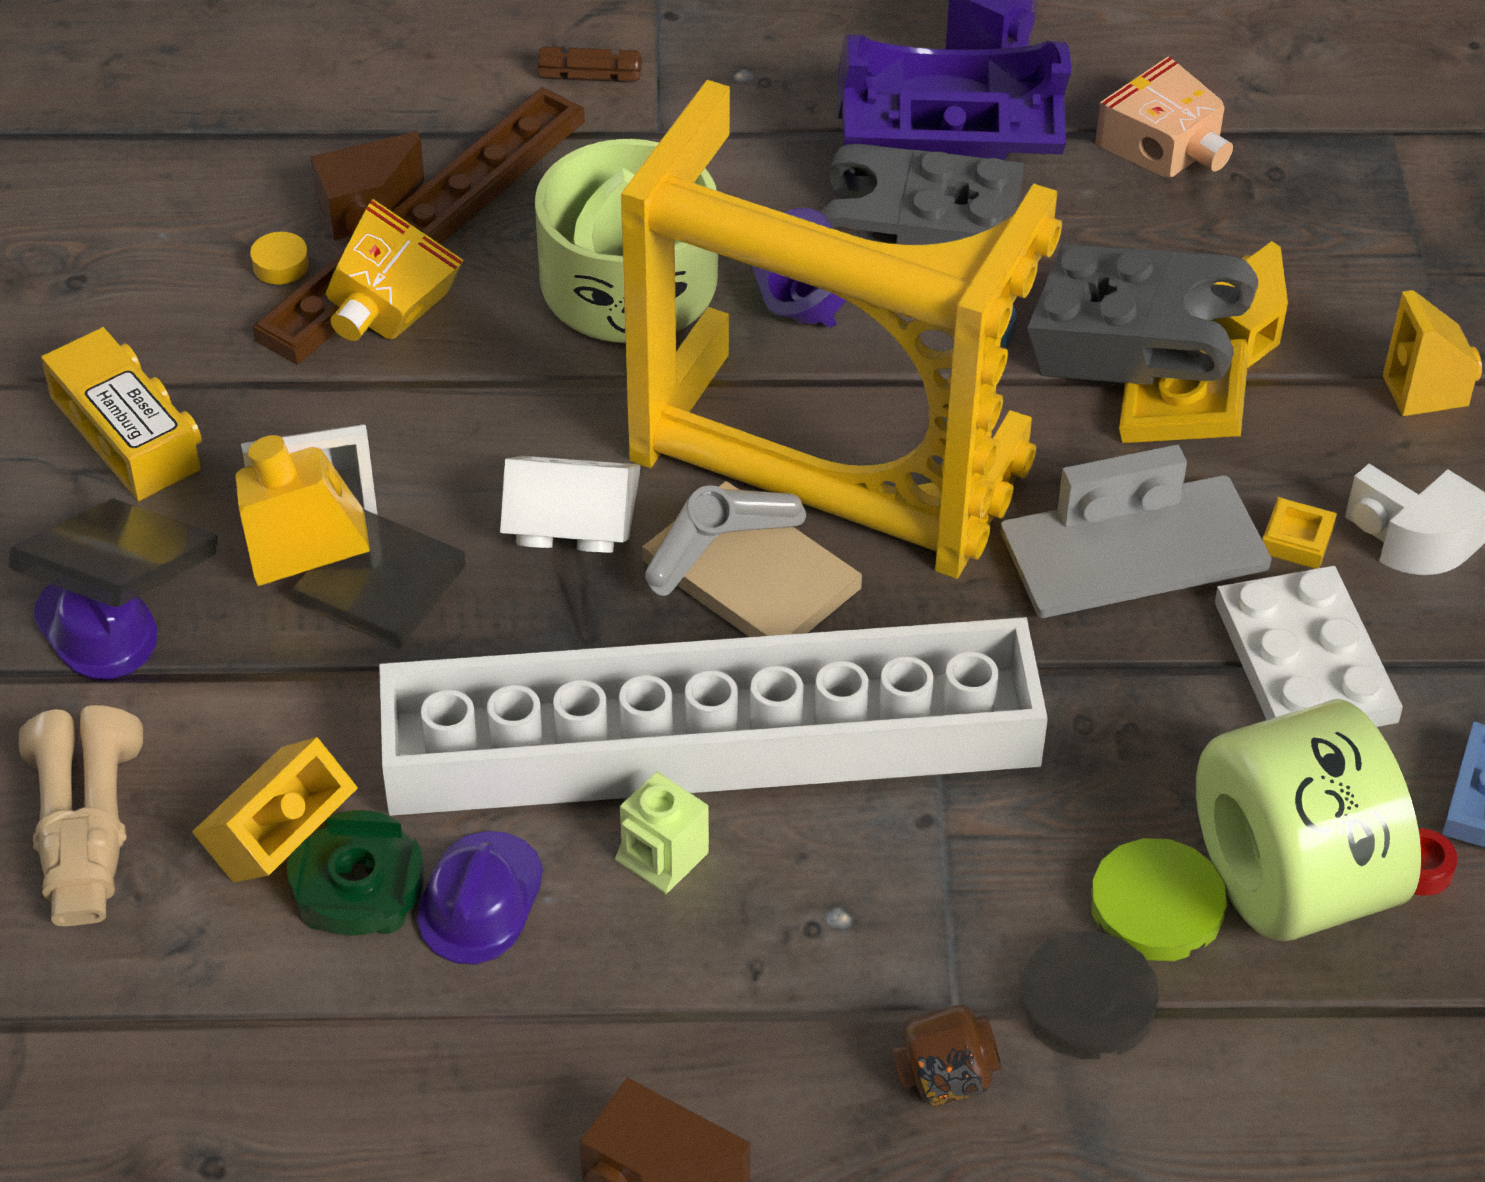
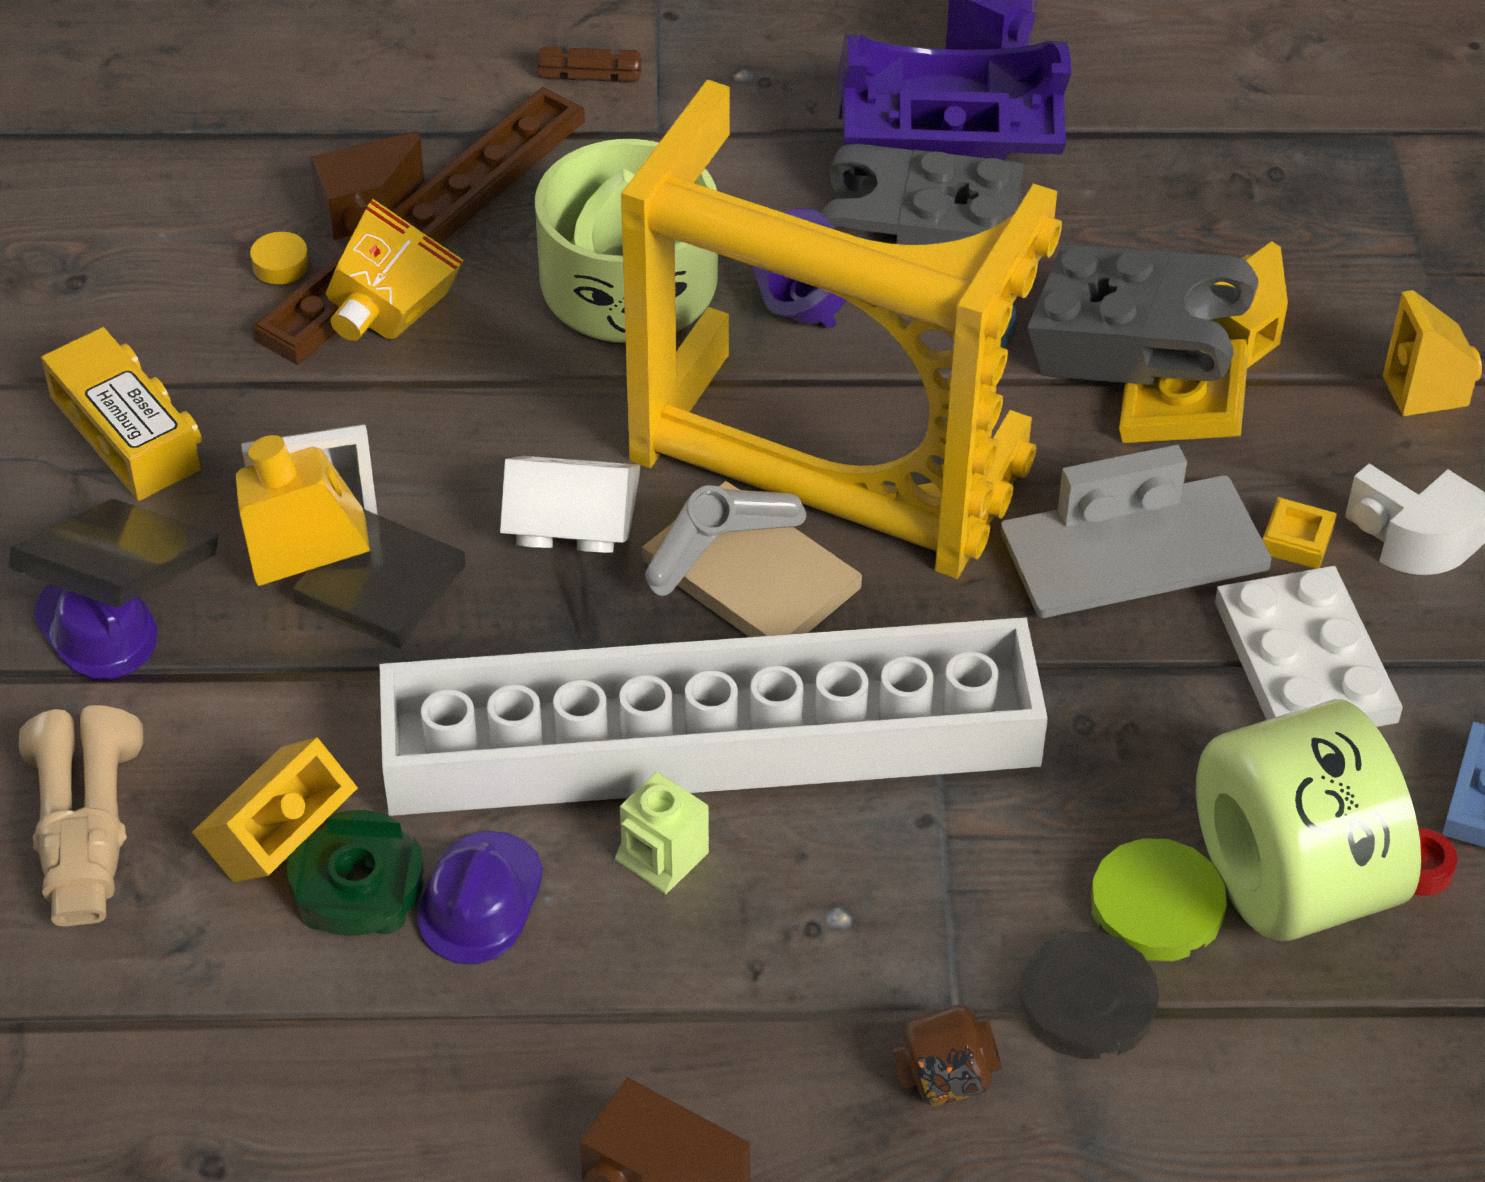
light nougat torso [1095,57,1233,177] -> none

